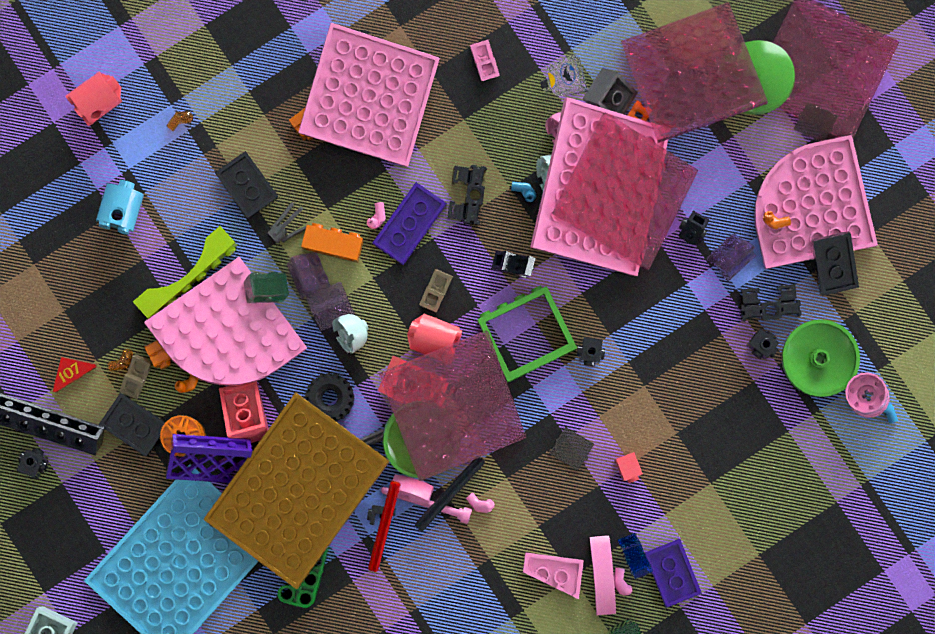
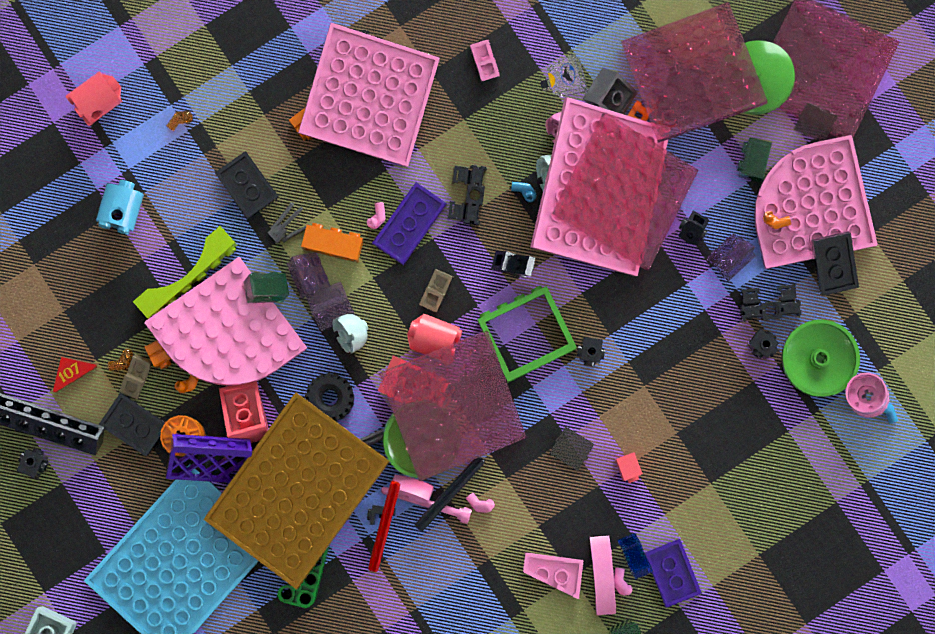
none -> clear green brick [736,137,772,182]

